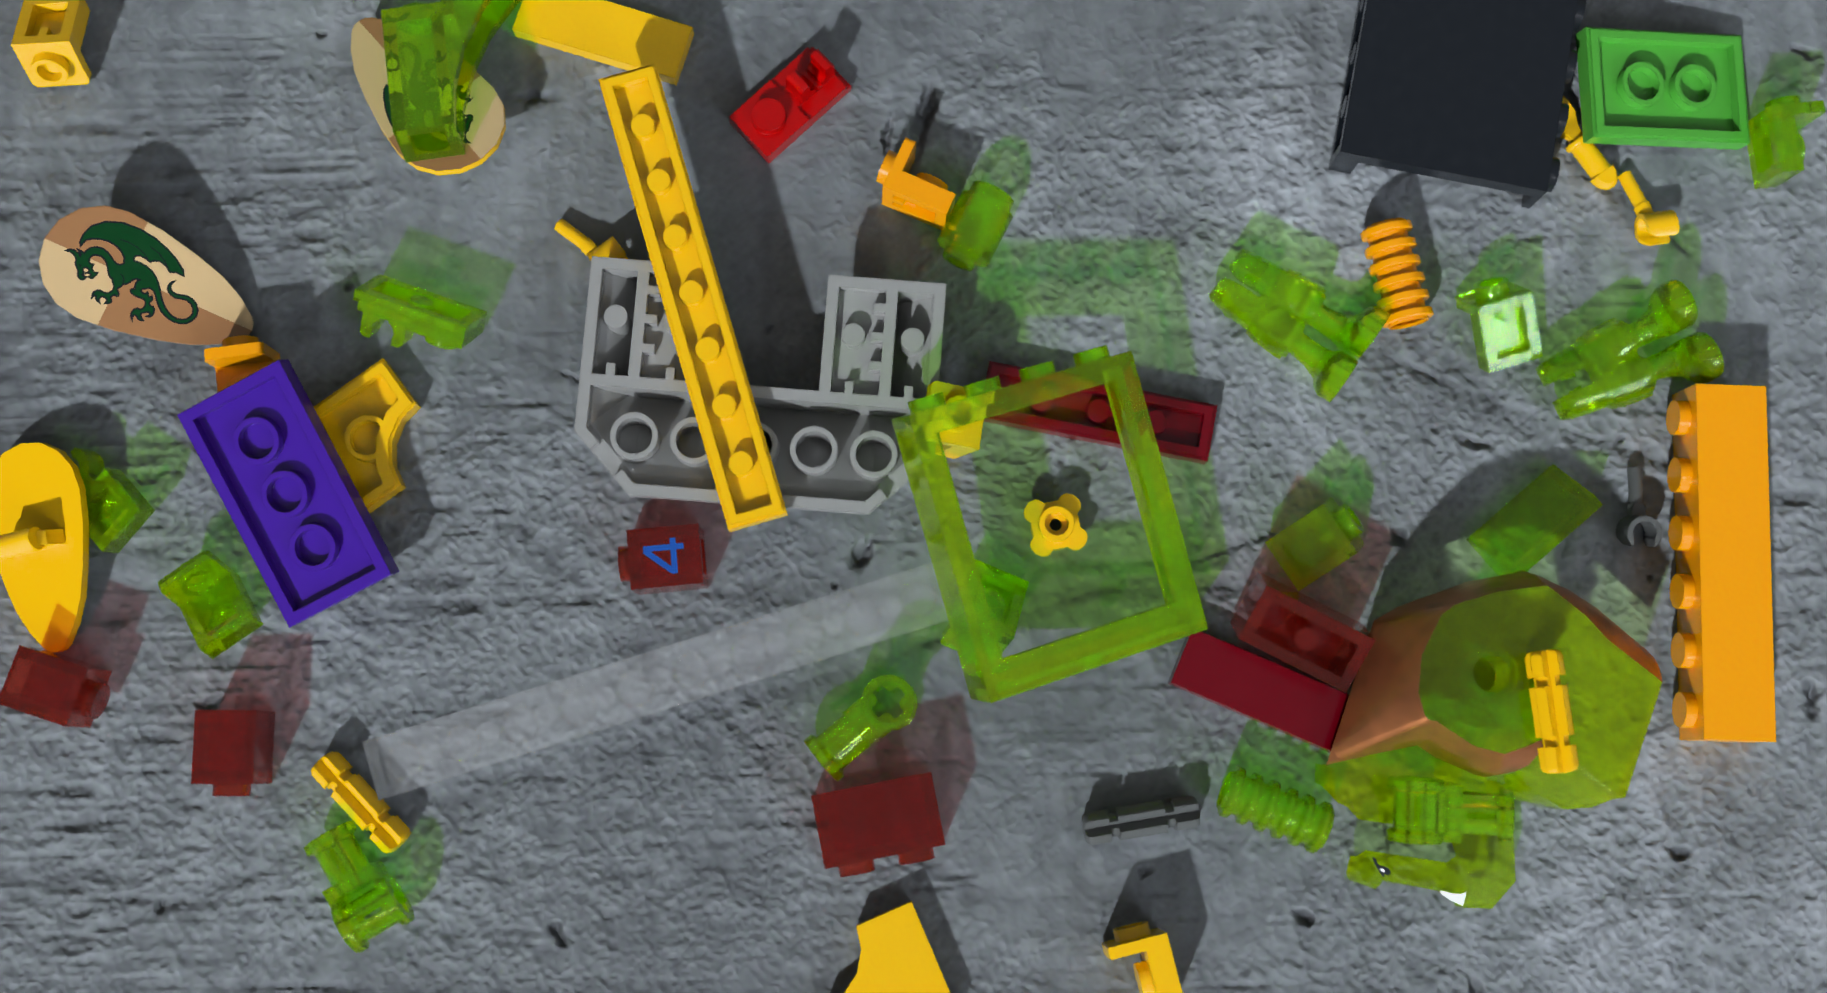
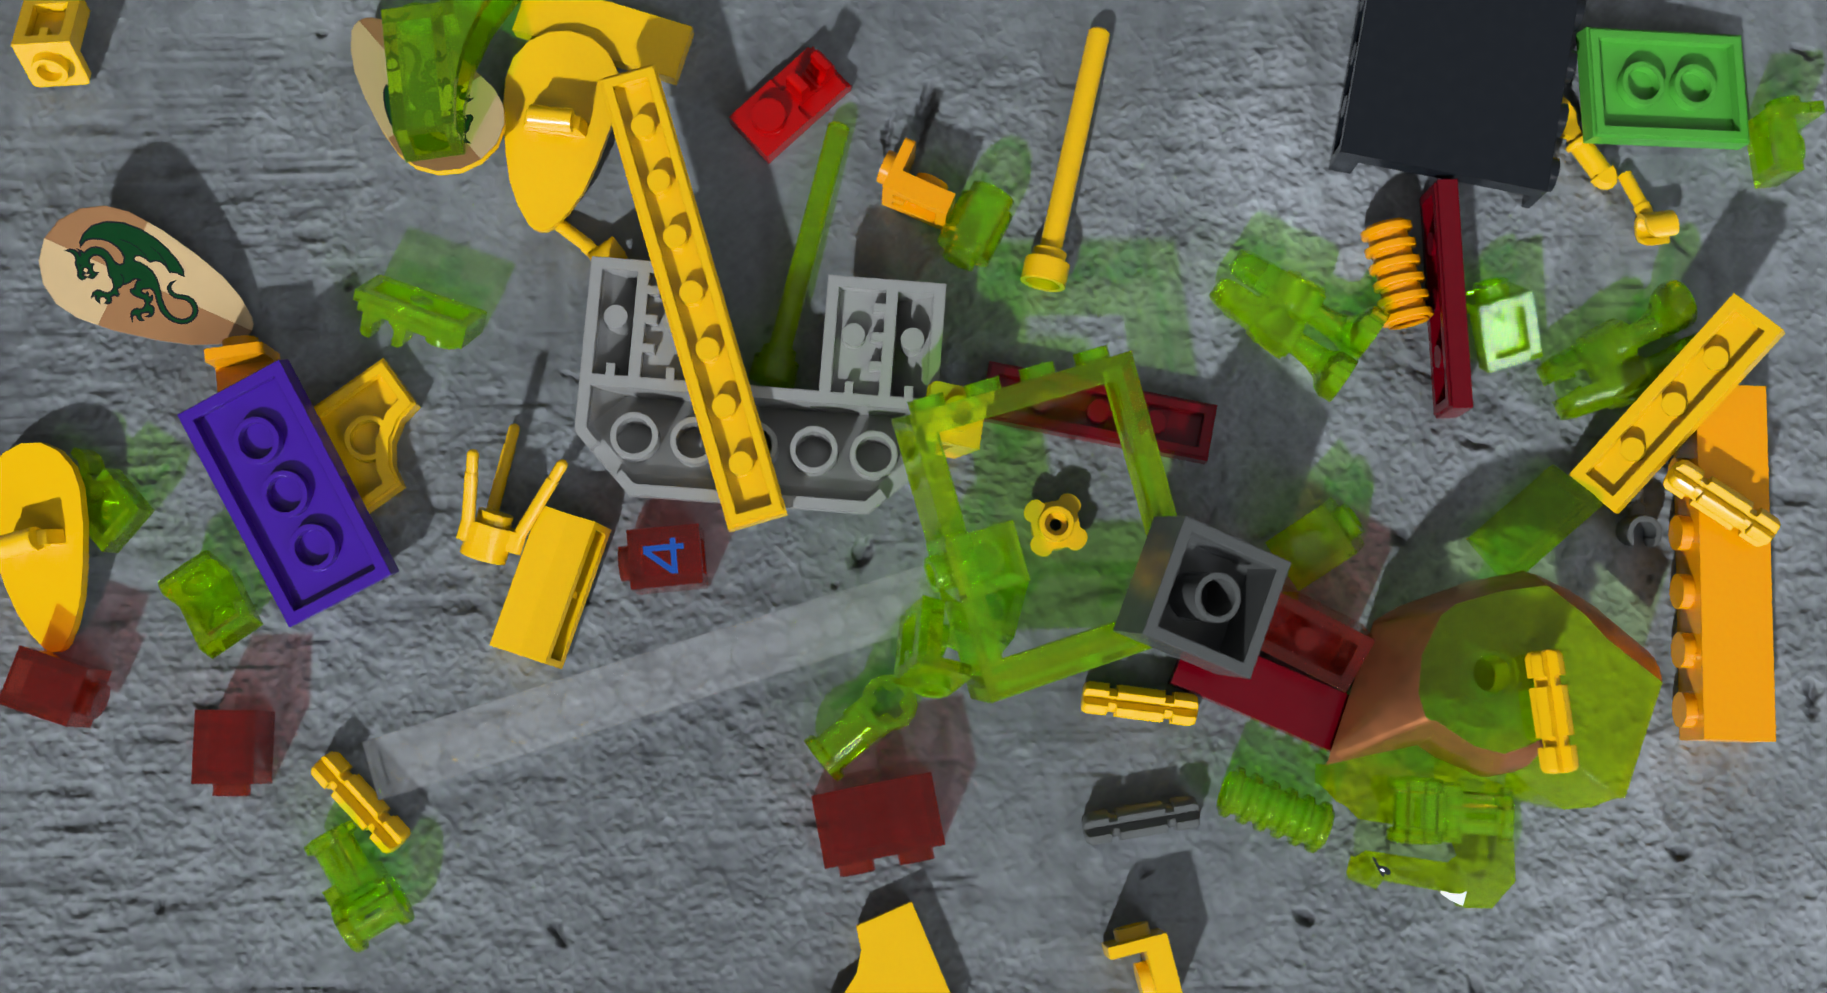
none -> yellow plant [456,423,568,565]
none -> yellow piece [489,506,611,669]
none -> yellow shield [503,30,619,233]
none -> clear neon green piece [748,121,850,389]
none -> clear neon green bracket [893,595,972,698]
none -> clear neon green bracket [924,520,1030,602]
none -> yellow piece [1020,26,1110,292]
none -> yellow axle [1081,681,1199,726]
none -> dark grey brick [1113,516,1292,679]
none -> dark red tile [1419,179,1473,419]
none -> yellow plate [1568,293,1786,514]
none -> yellow axle [1663,460,1781,547]

